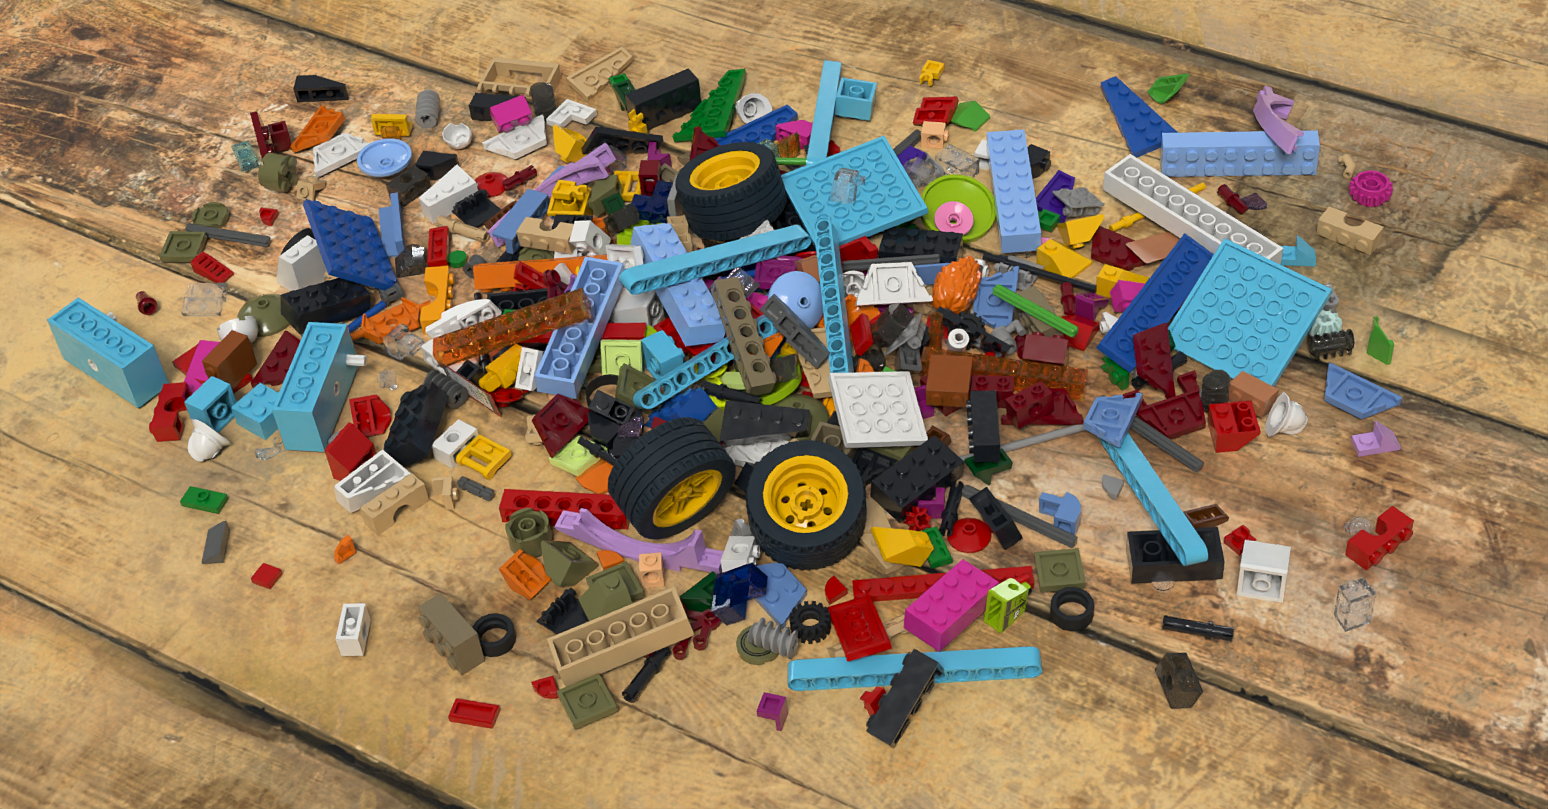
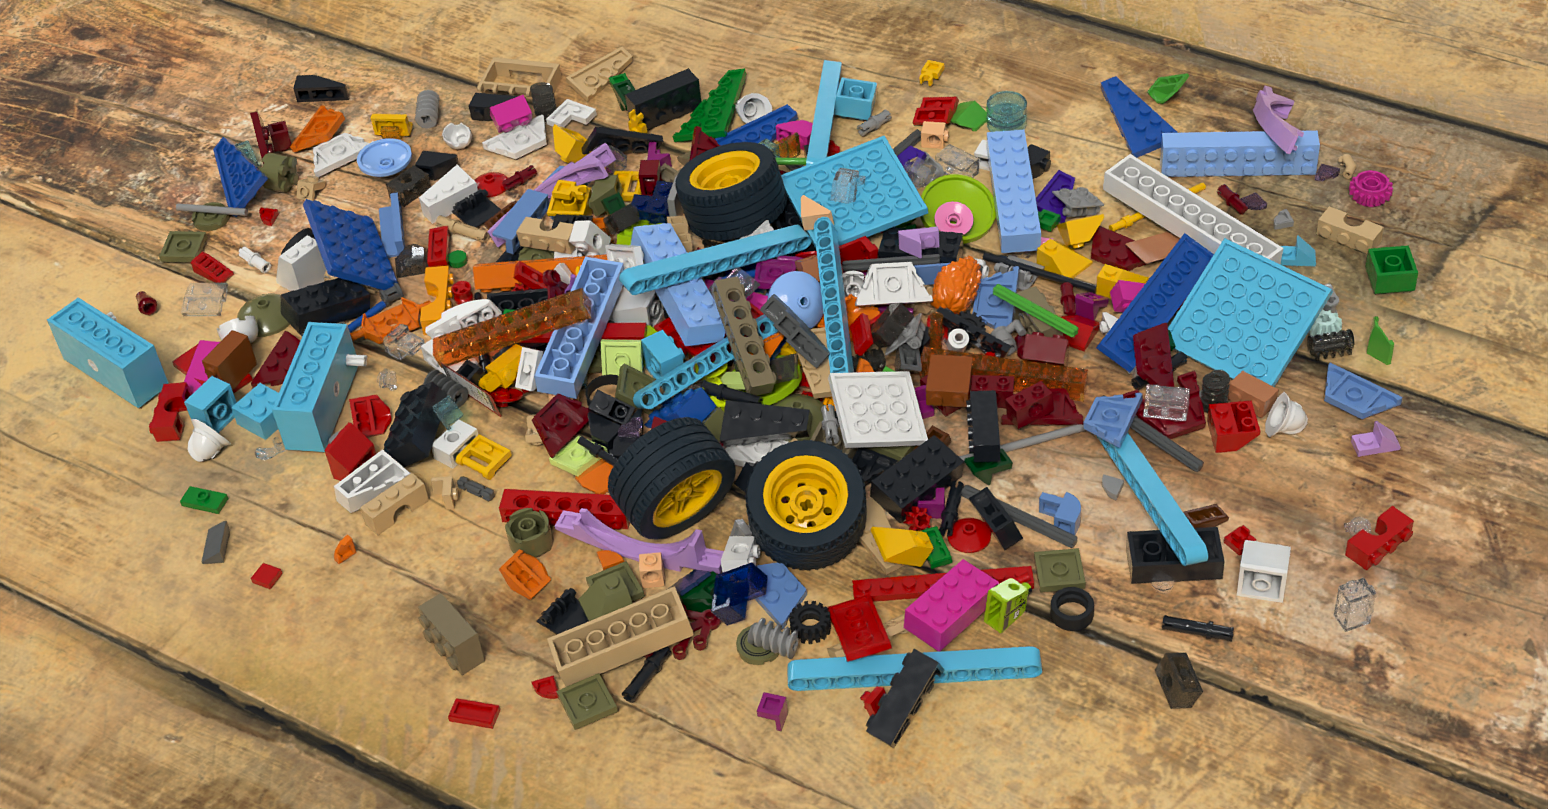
dark grey axle [185,223,271,247] -> none
white brick [335,603,371,656] -> none
dark grey wheel [463,255,487,279] -> none
black tyre [472,613,516,657] -> none
olive slope [541,540,599,587] -> none
red tile [825,576,848,605] -> none
green plate [1101,356,1129,391] -> none
none -> light grey bar [176,203,248,216]
none -> blue wing [213,137,268,217]
none -> white axle [239,247,271,273]
none -> clear light blue panel [432,395,463,431]
none -> red wheel [452,281,474,305]
none -> dark blue piece [666,569,711,596]
none -> light nougat slope [801,195,834,230]
none -> light grey pin [821,404,839,445]
none -> light grey pin [857,110,891,136]
none -> lavender slope [898,227,939,258]
none -> clear light blue wheel [986,91,1027,132]
none -> clear brick [1143,384,1190,421]
none -> light grey tile [1273,209,1294,230]
none -> clear purple tile [1315,164,1340,181]
none -> green brick [1365,245,1418,294]

